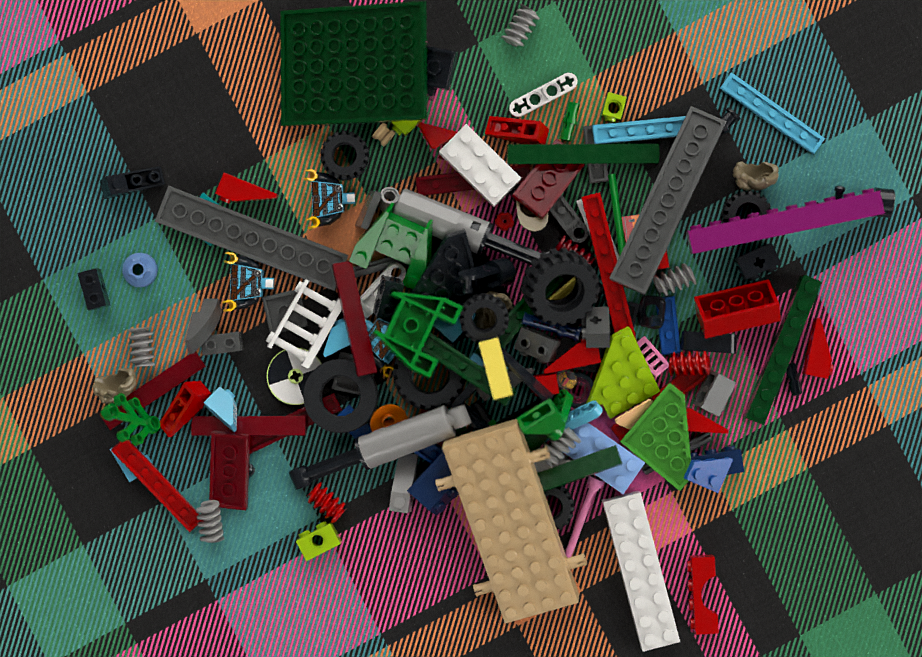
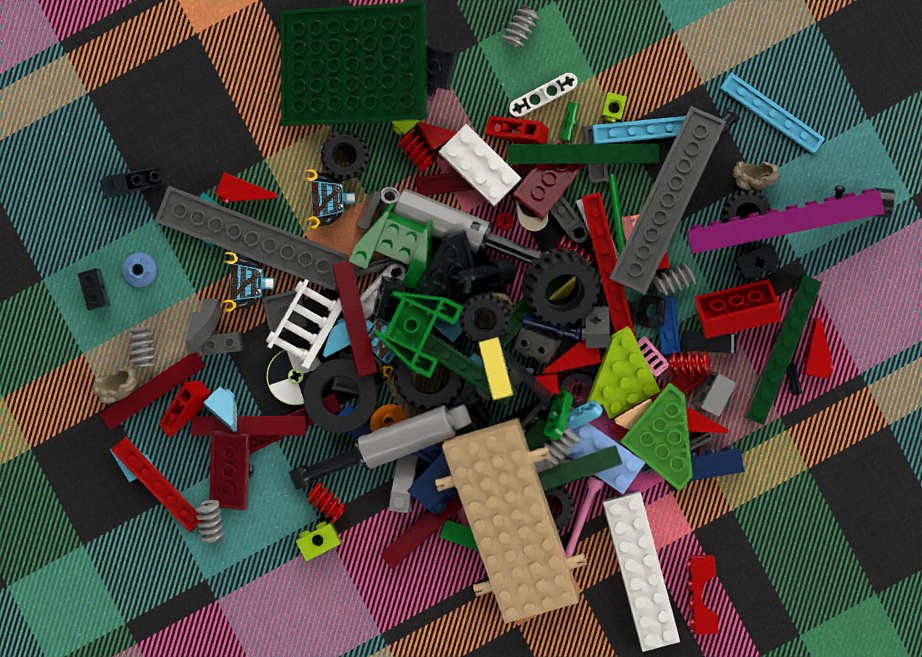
green plant [101,393,160,446] -> none
tan wheel [372,123,396,147] -> none
green slope [516,398,566,434] -> none
clear tile [557,370,577,390] -> none
wing [684,457,733,493] -> none
none -> dark red tile [380,495,463,569]
none -> red piece [398,129,437,172]
none -> green tile [440,520,479,552]

